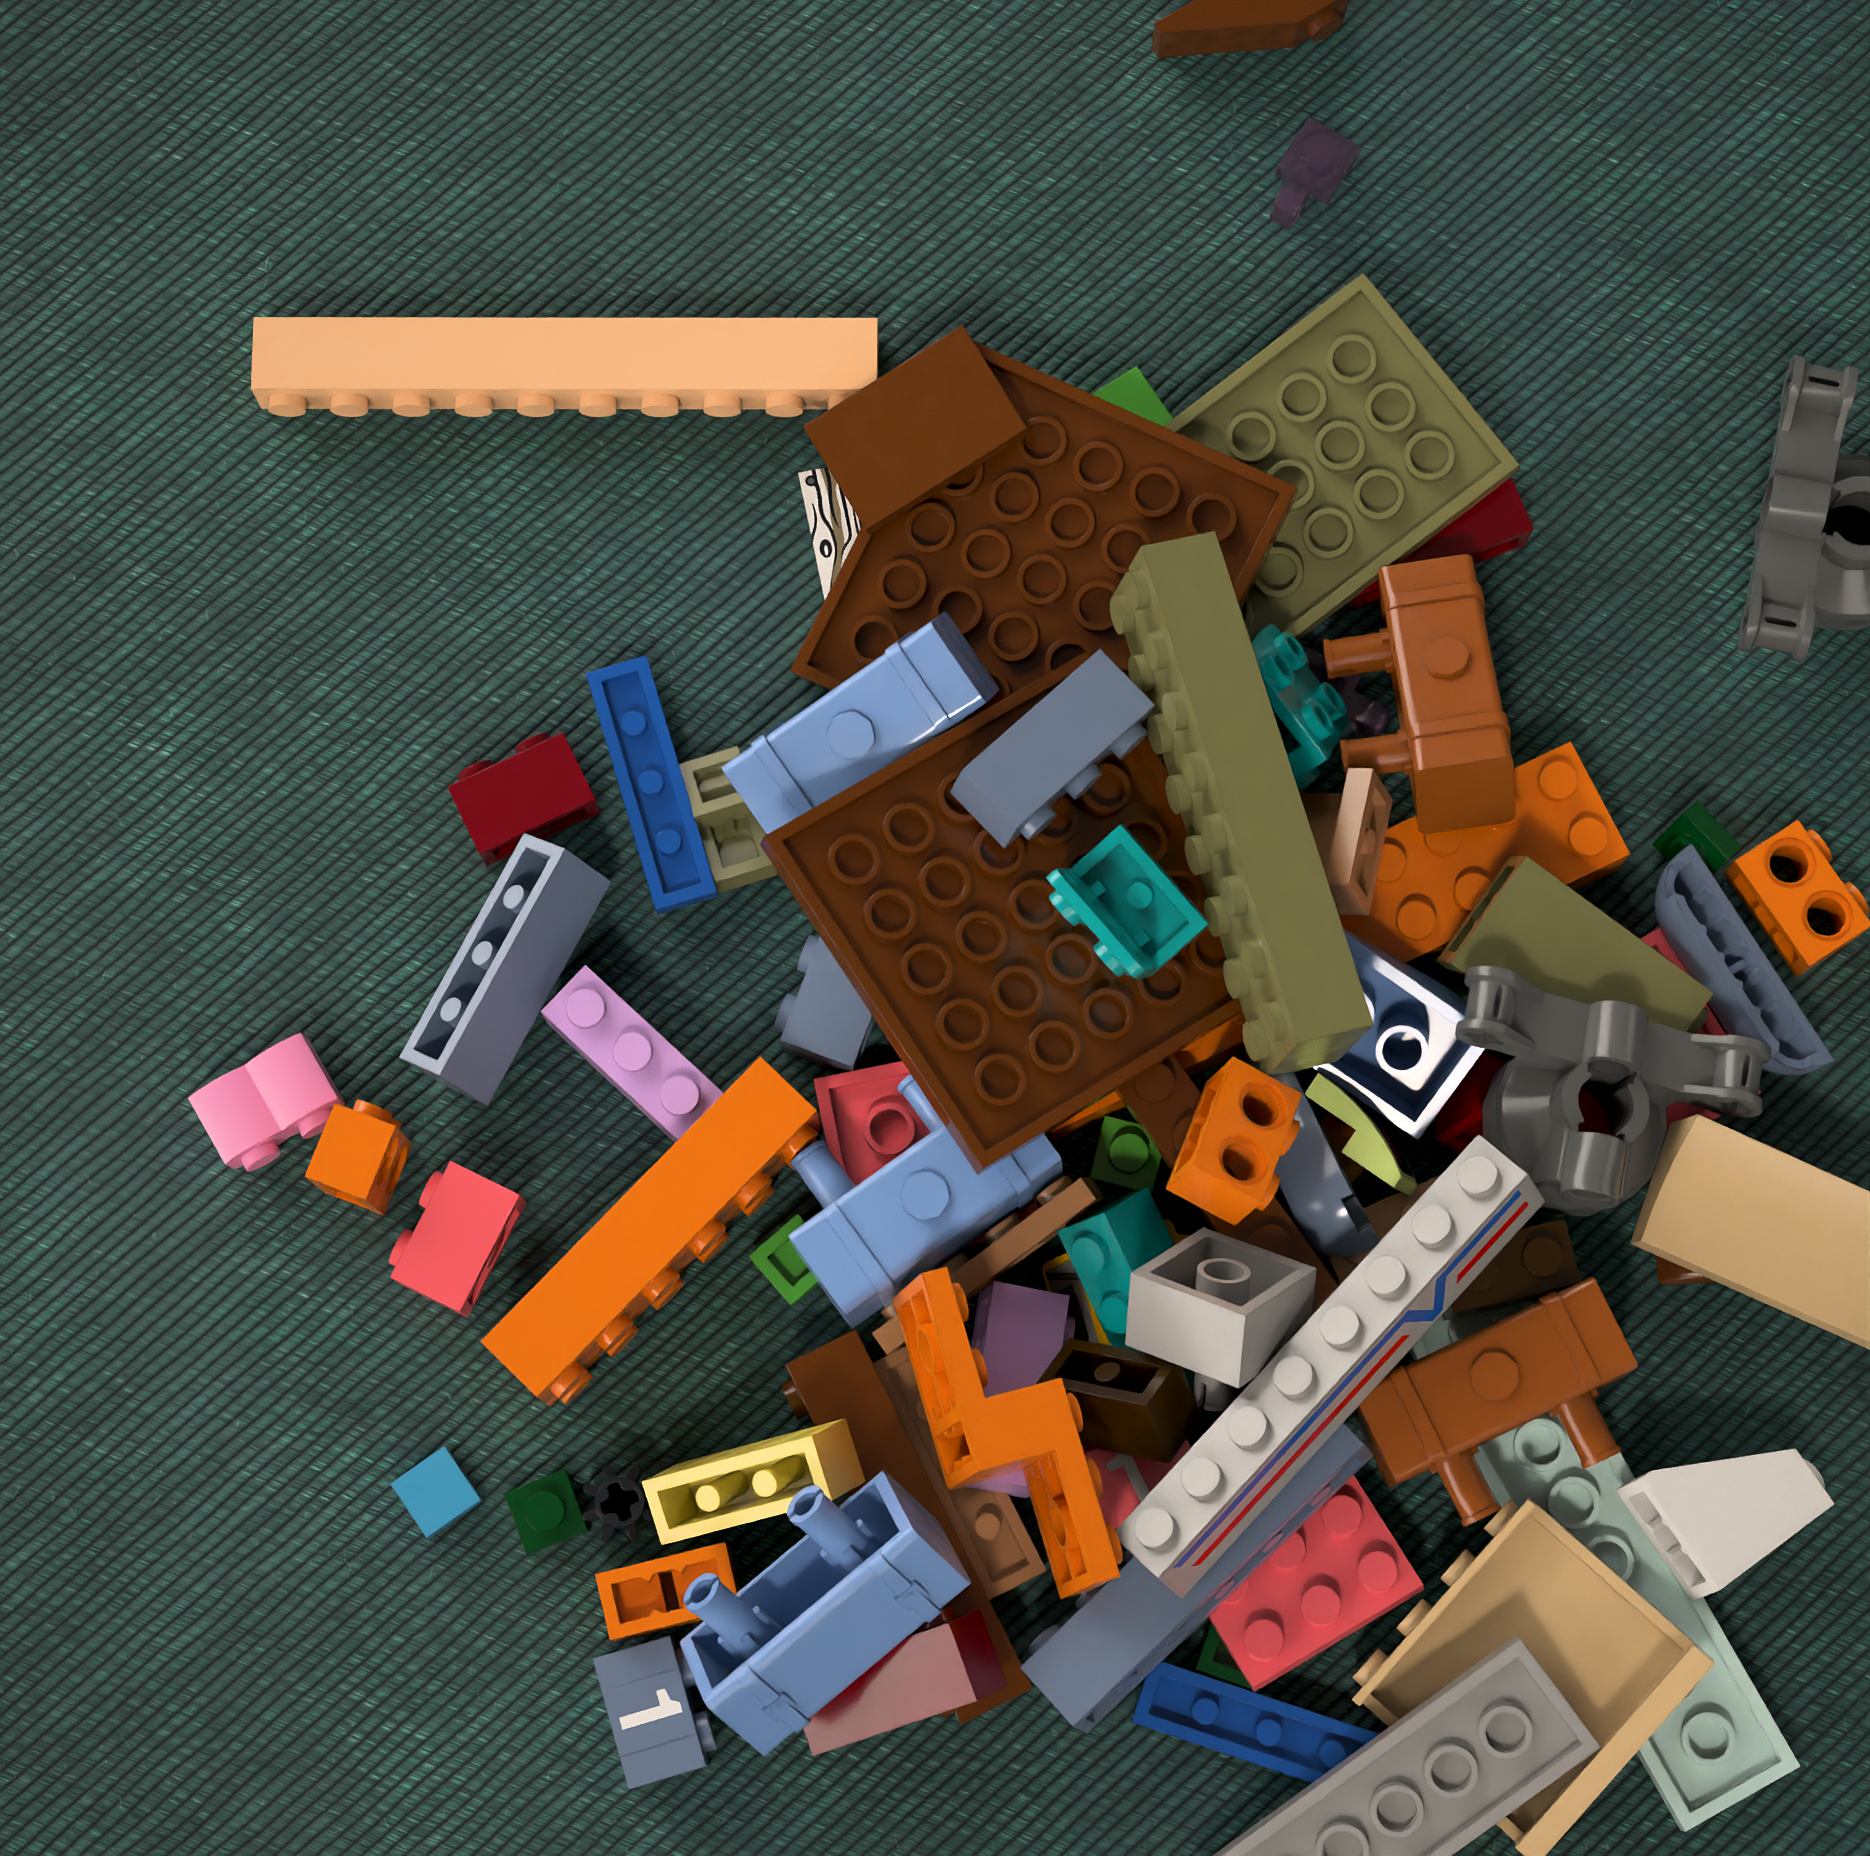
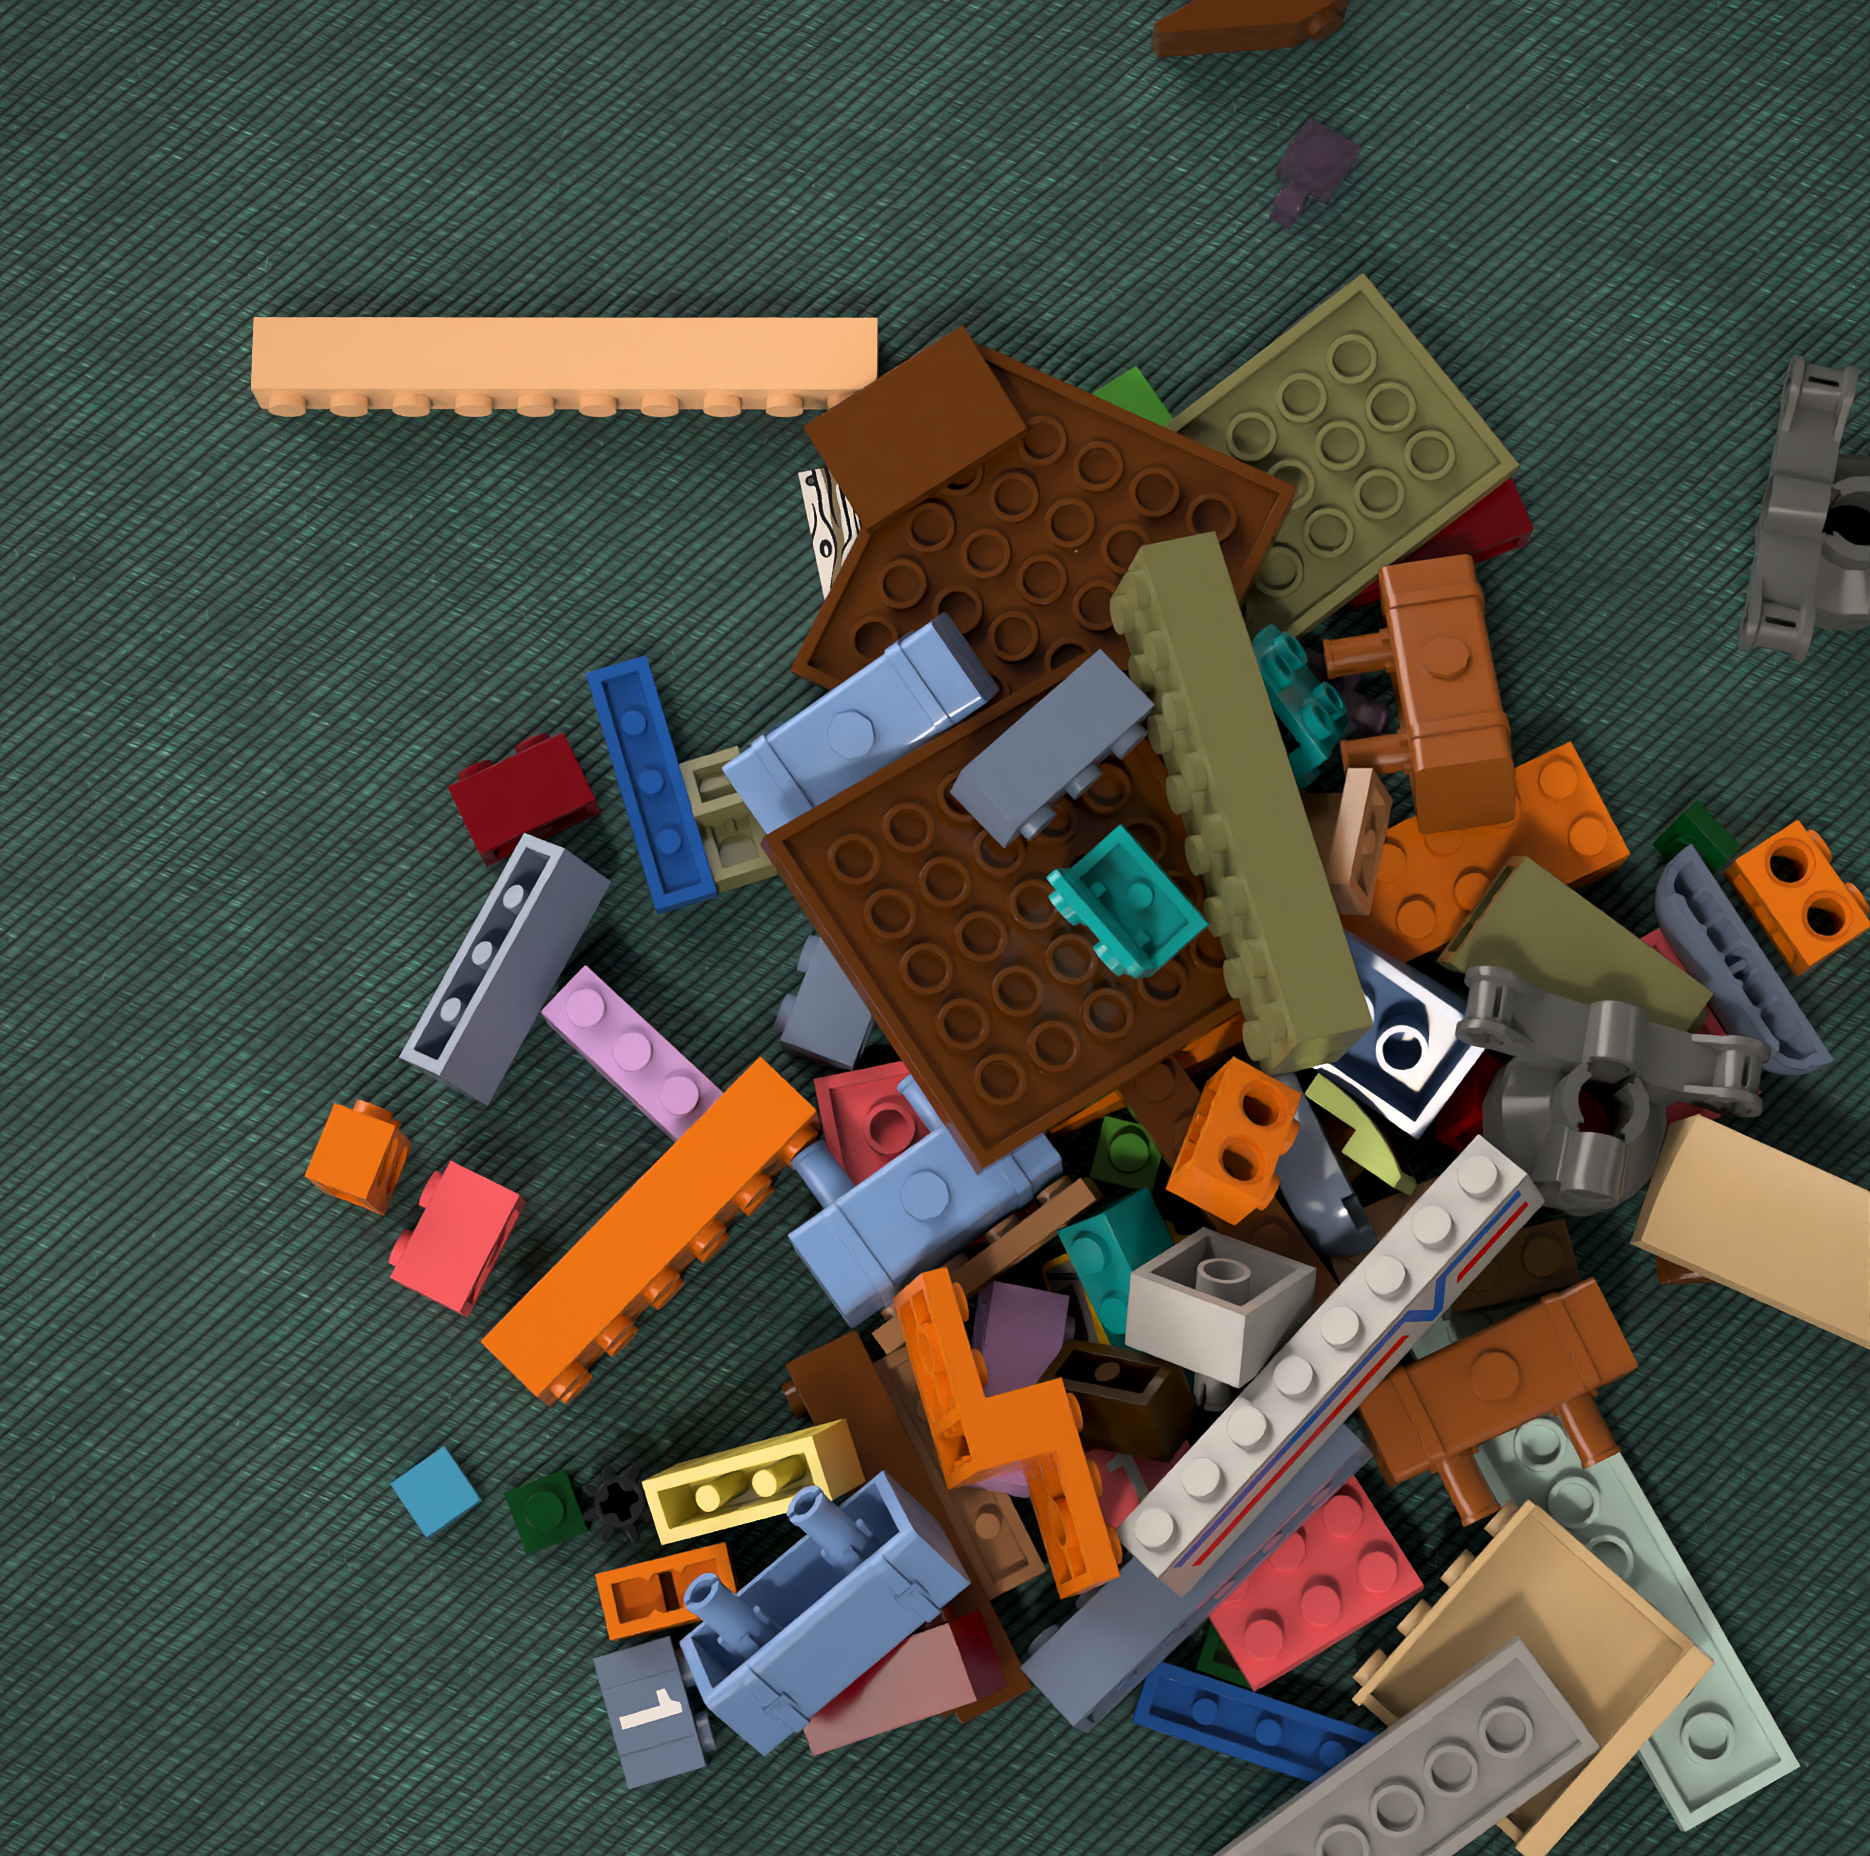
bright pink brick [188,1032,346,1172] -> none
bright green plate [749,1214,819,1307] -> none
white slope [1615,1449,1835,1601] -> none

